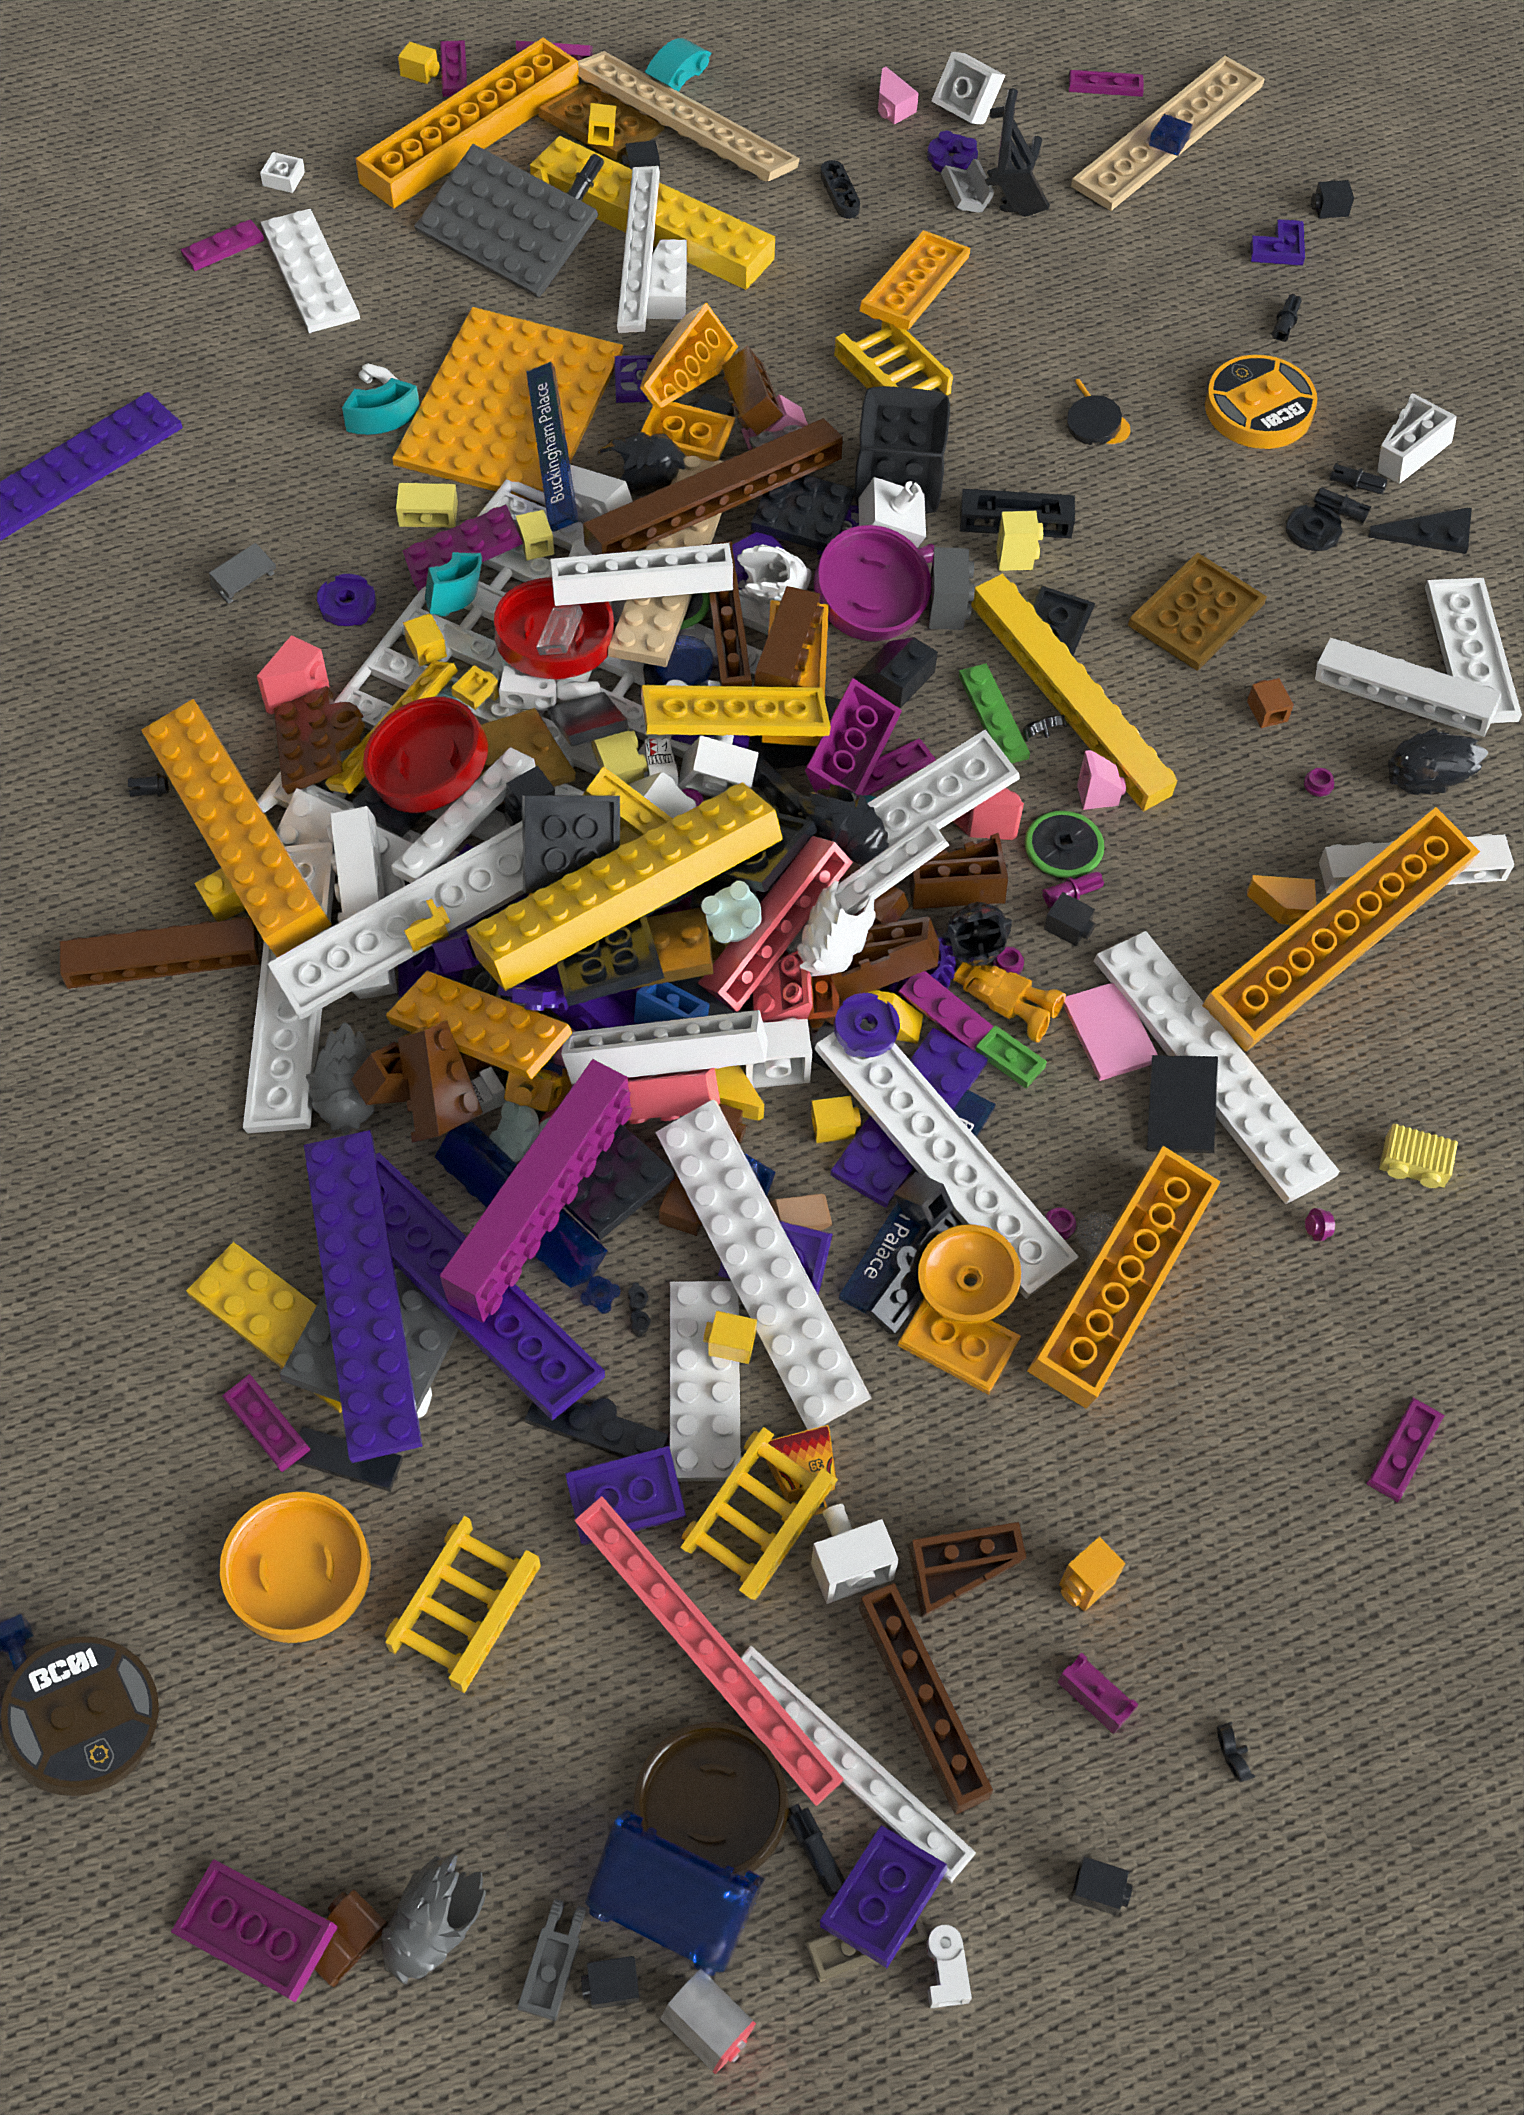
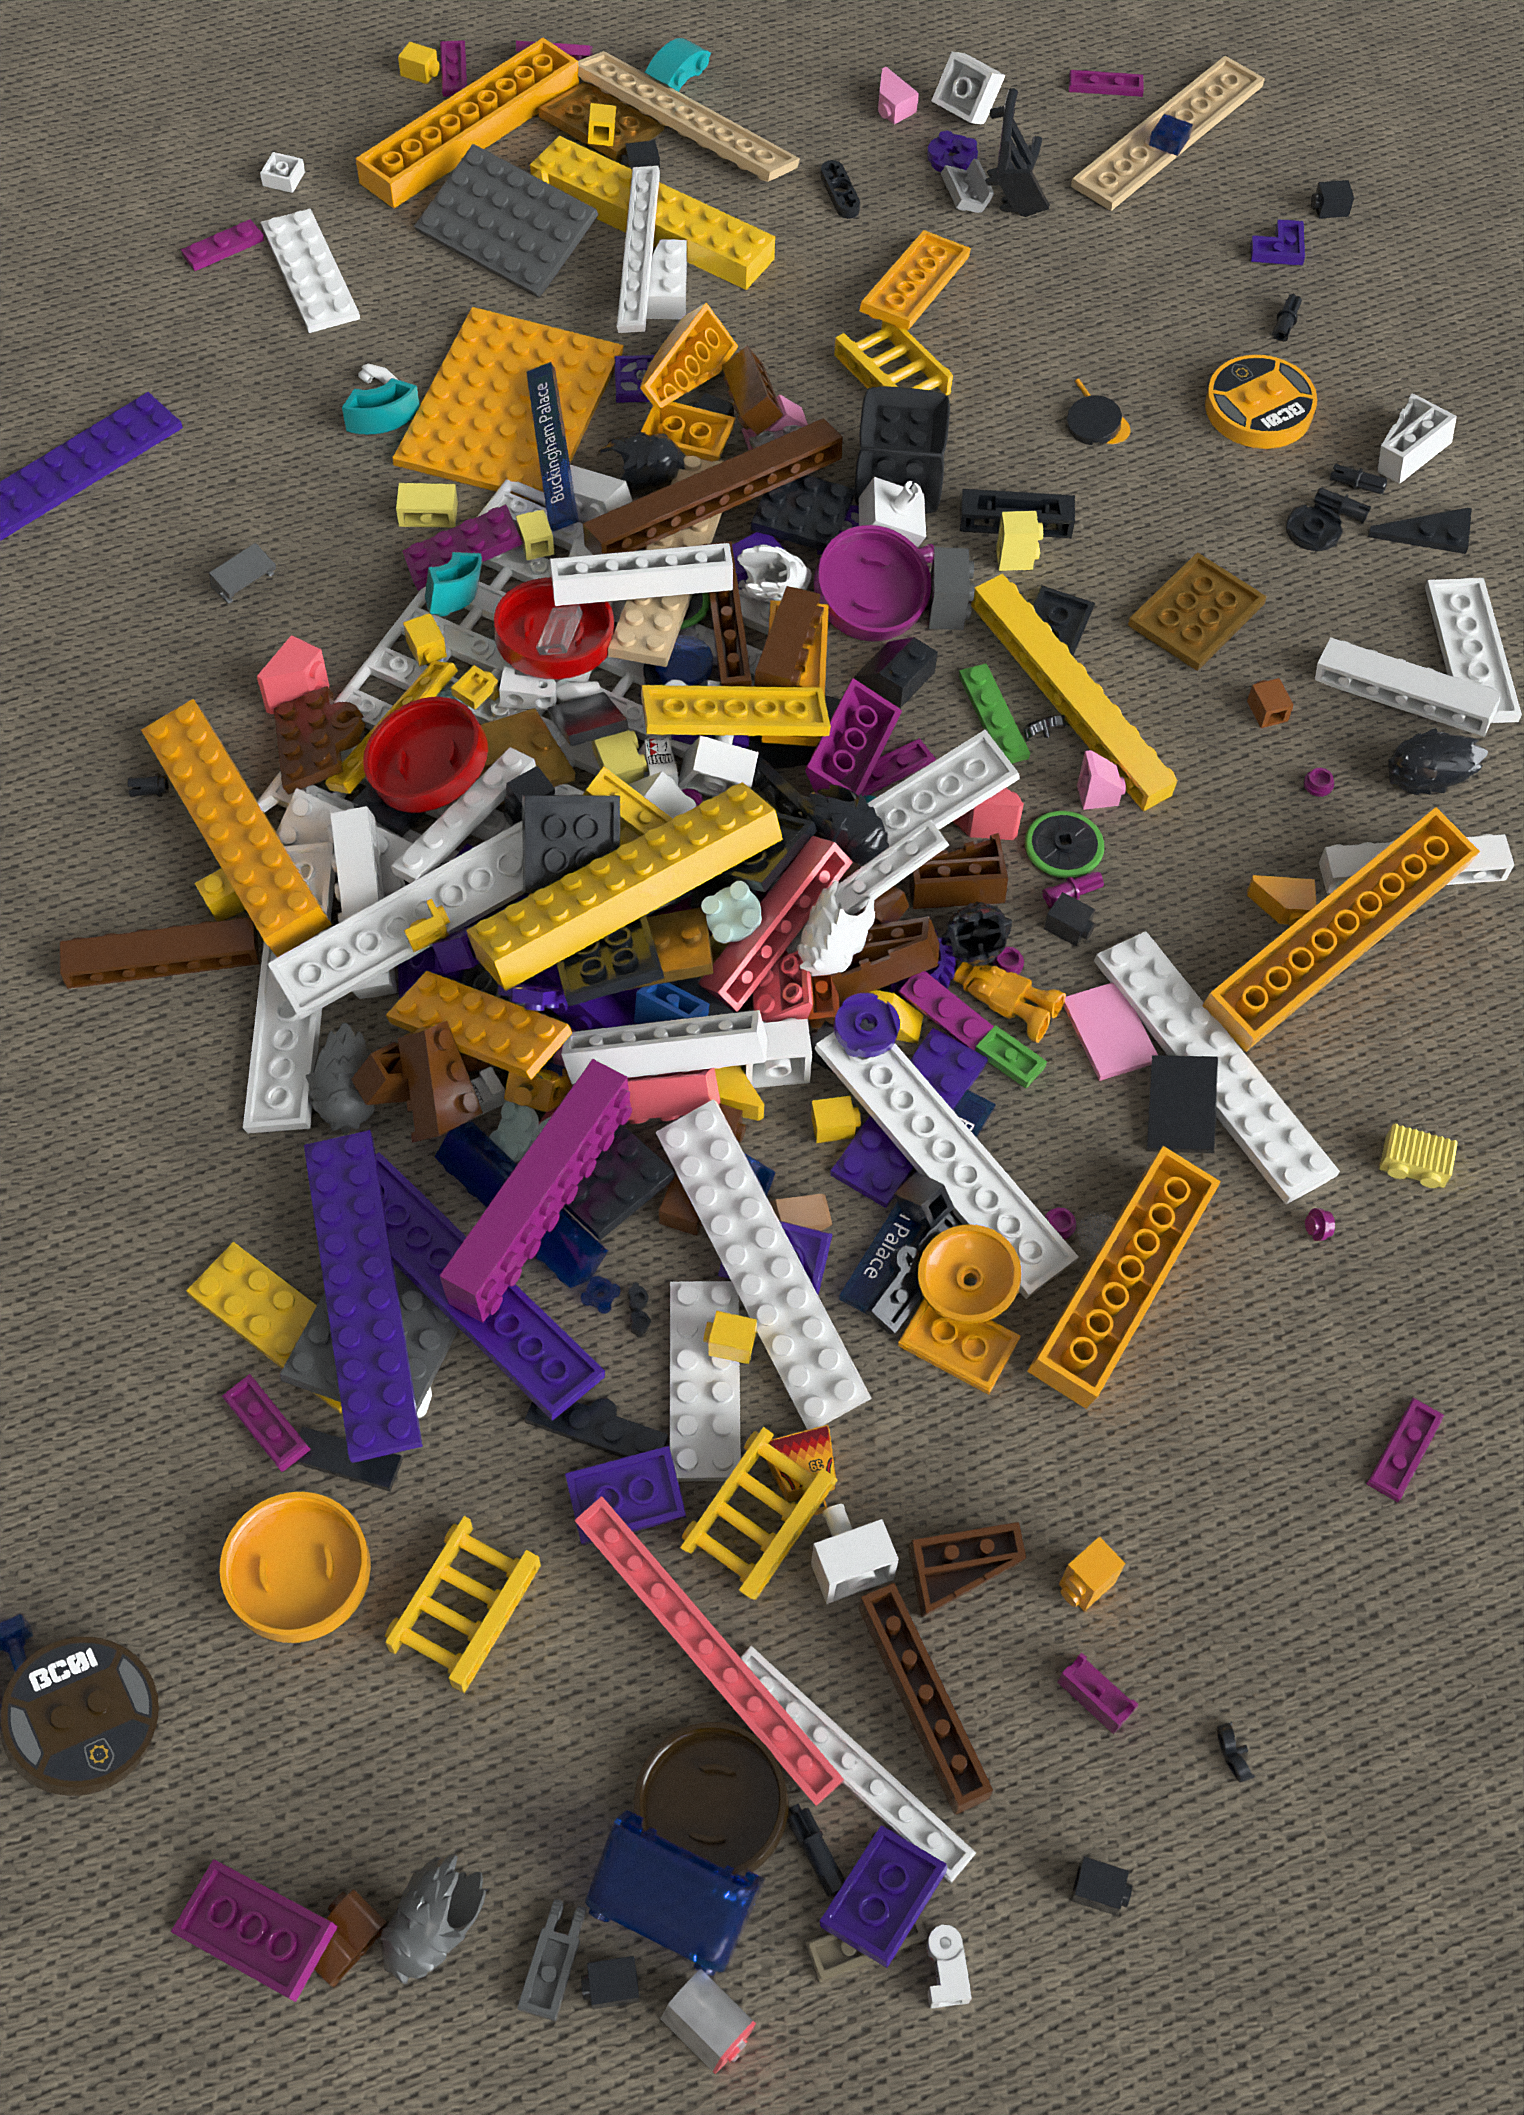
dark purple plate [317,574,377,626] -> none
black axle [567,154,604,201] -> none

